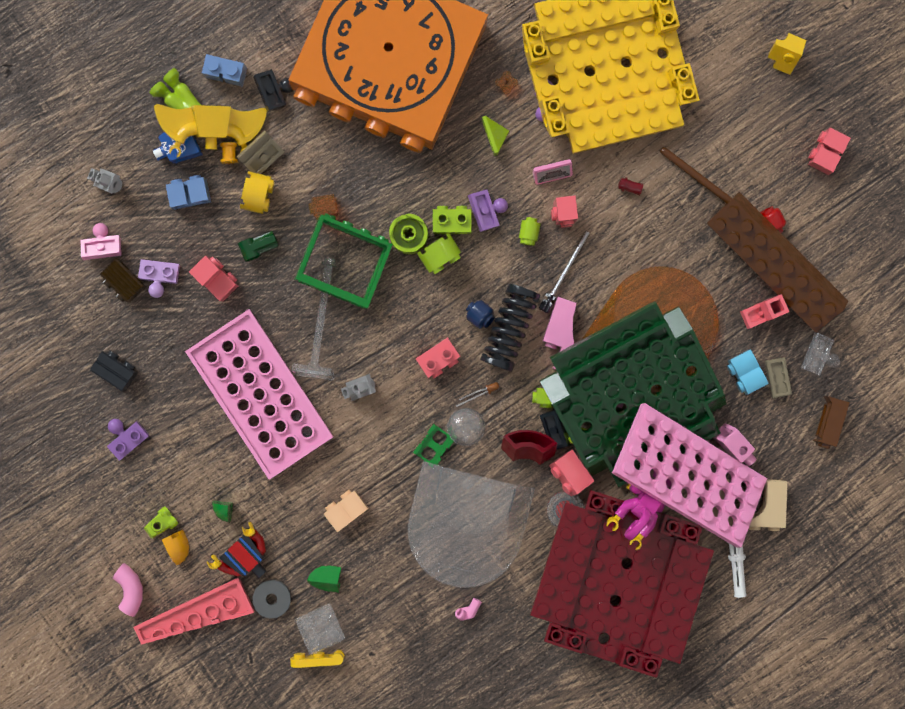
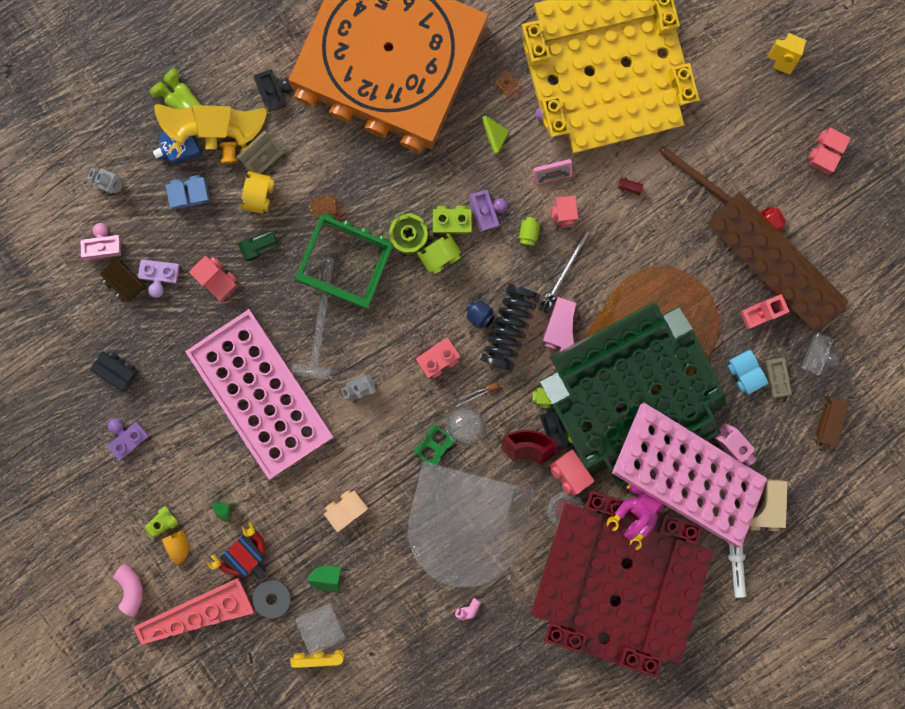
medium blue piece [202,54,247,87] -> none

